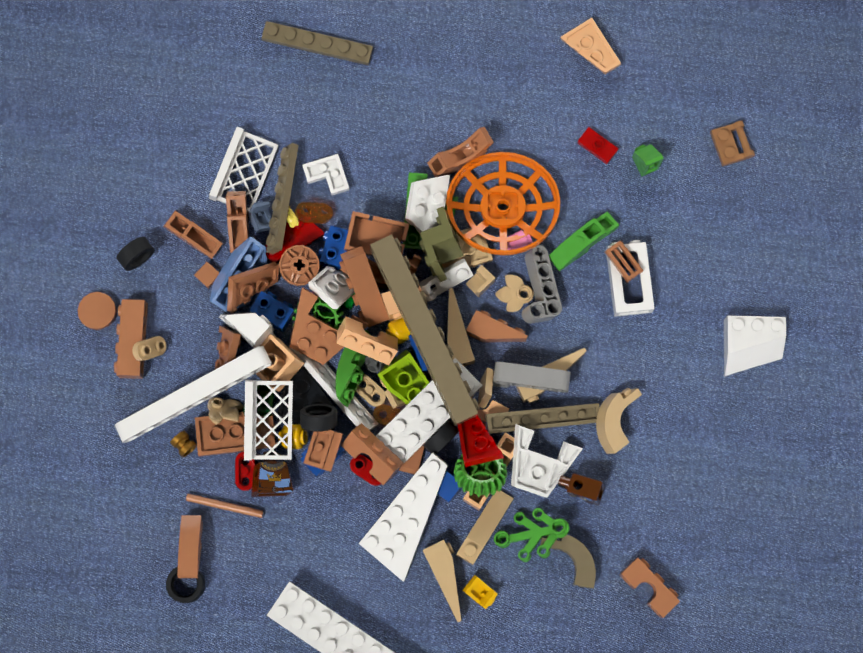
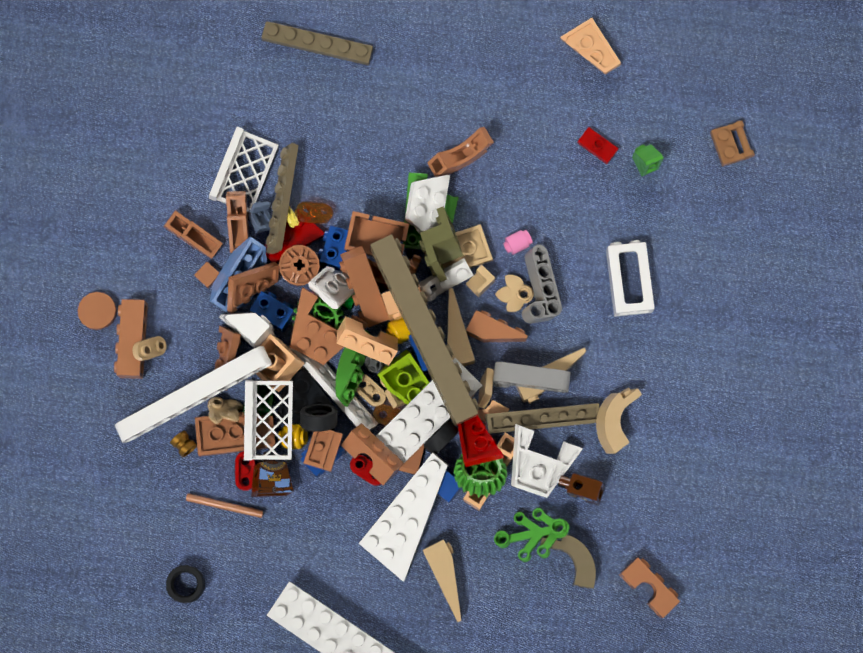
black tyre [116,237,154,271] -> none
nougat slope [177,515,203,578] -> none
white plate [302,154,349,196] -> none
orange dish [446,152,560,255] -> none
tan slope [456,490,514,565] -> none
yellow bracket [462,575,498,609] -> none
bright green slope [549,212,619,271] -> none
nougat tile [604,240,643,283] -> none
white wedge [724,316,786,377] -> none

